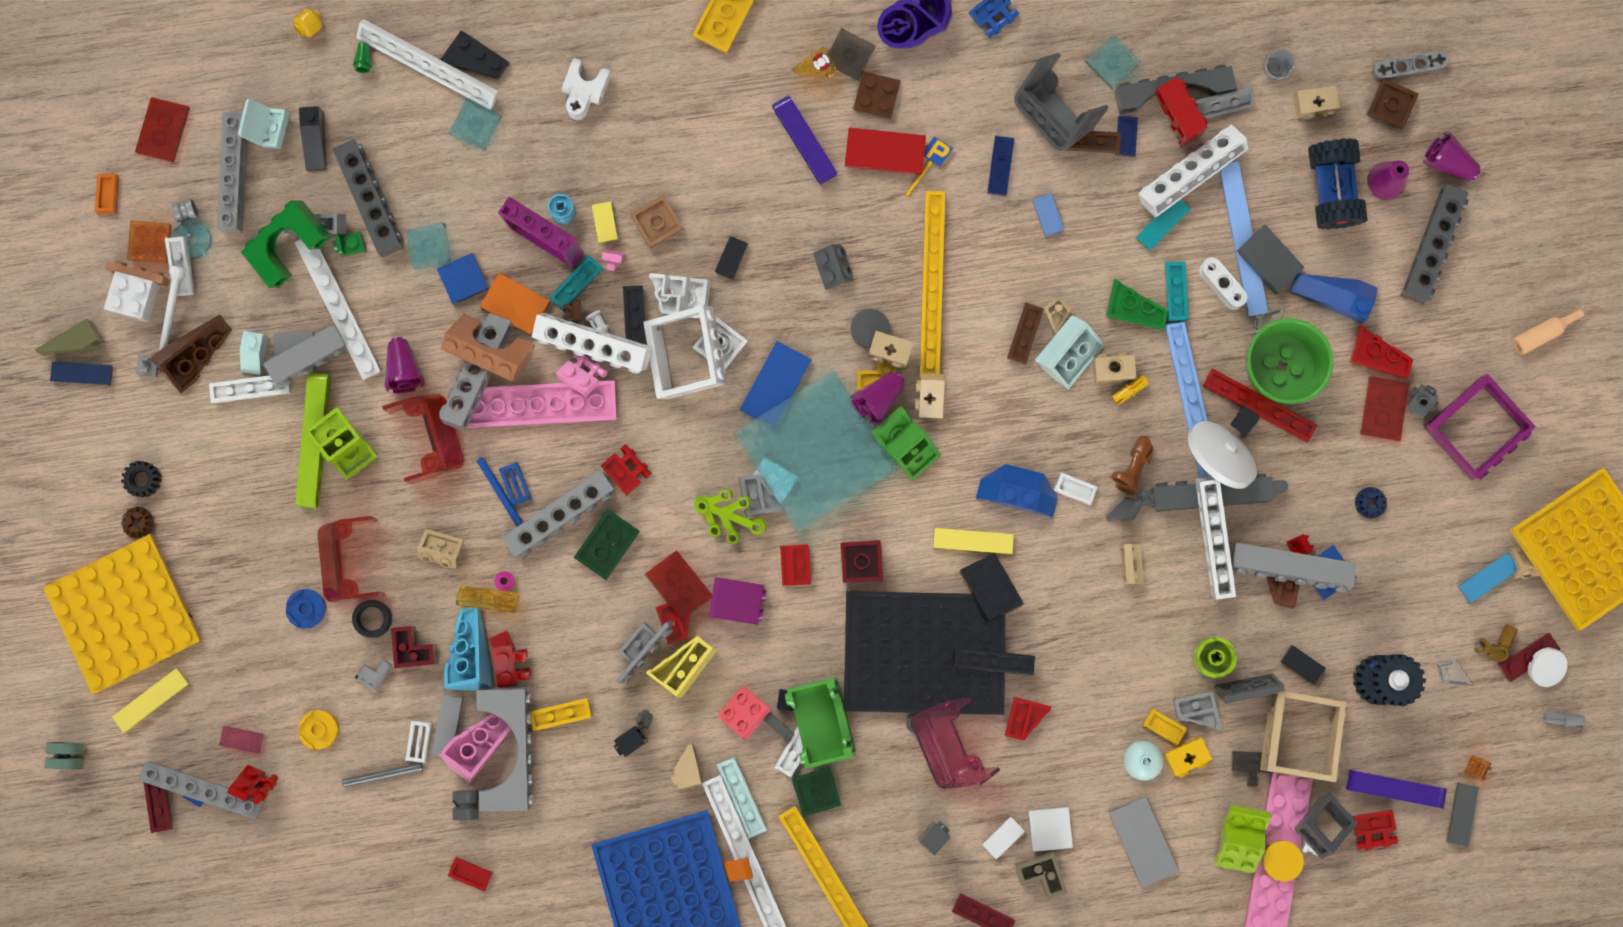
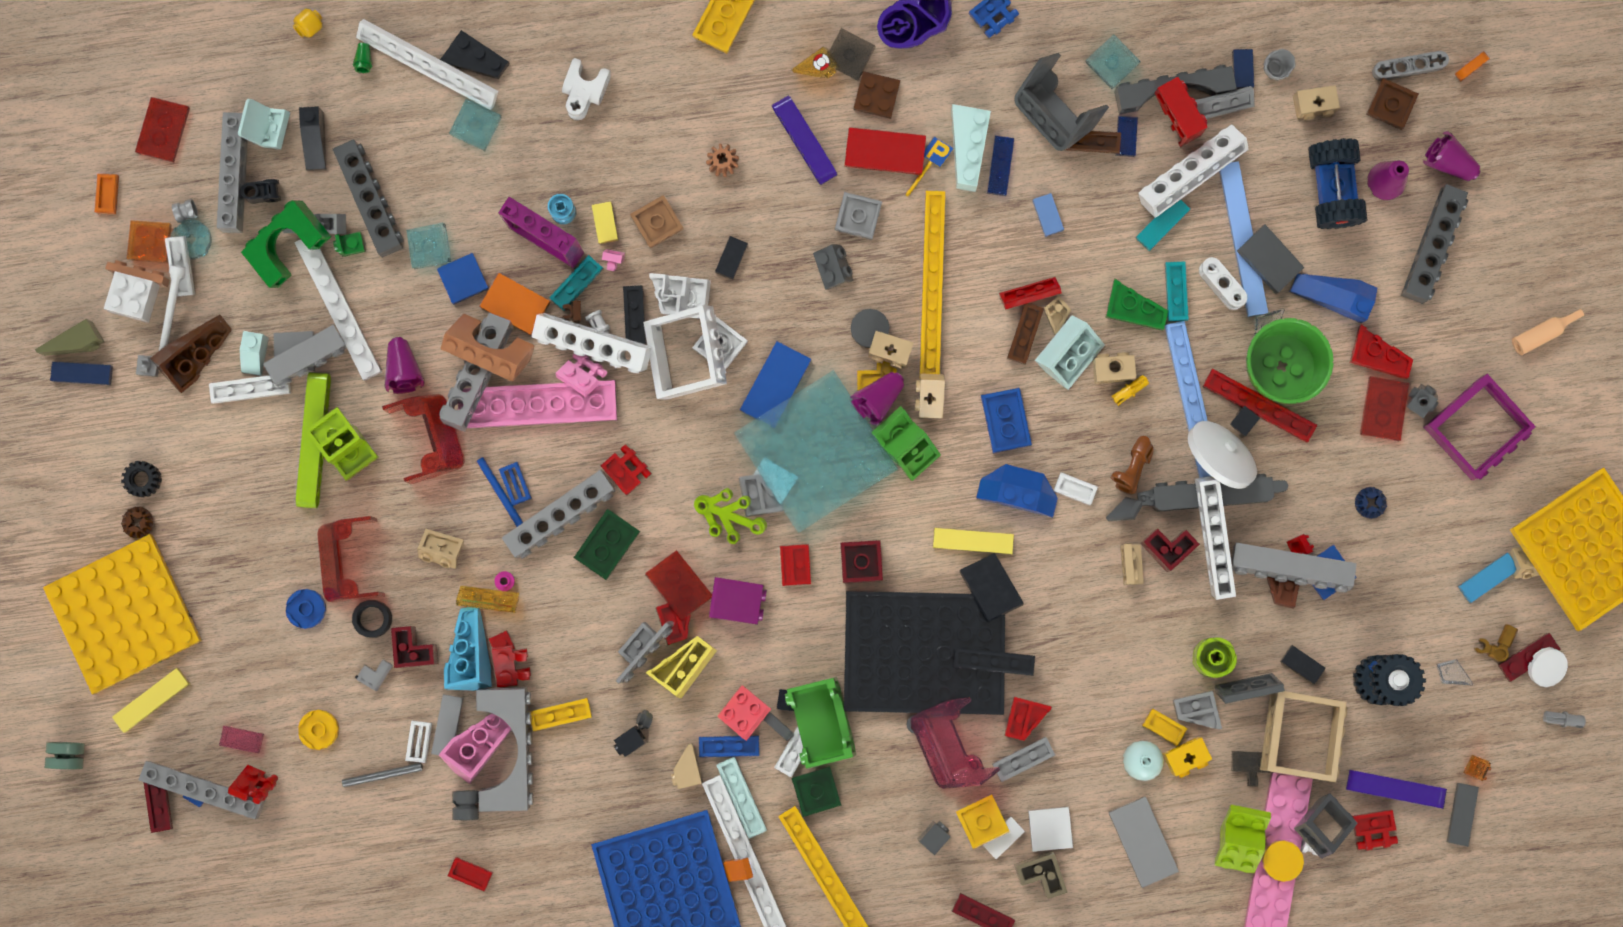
none -> black piece [241,179,281,204]
none -> blue tile [699,736,759,757]
none -> nougat gear [706,144,739,177]
none -> light grey plate [835,192,882,240]
none -> light aqua wedge [951,104,991,192]
none -> yellow plate [956,794,1010,849]
none -> blue tile [981,388,1032,453]
none -> light grey plate [992,737,1055,782]
none -> red tile [999,277,1062,310]
none -> dark red brick [1140,528,1200,572]
none -> dark blue tile [1232,49,1254,89]
none -> orange beam [1455,51,1490,82]

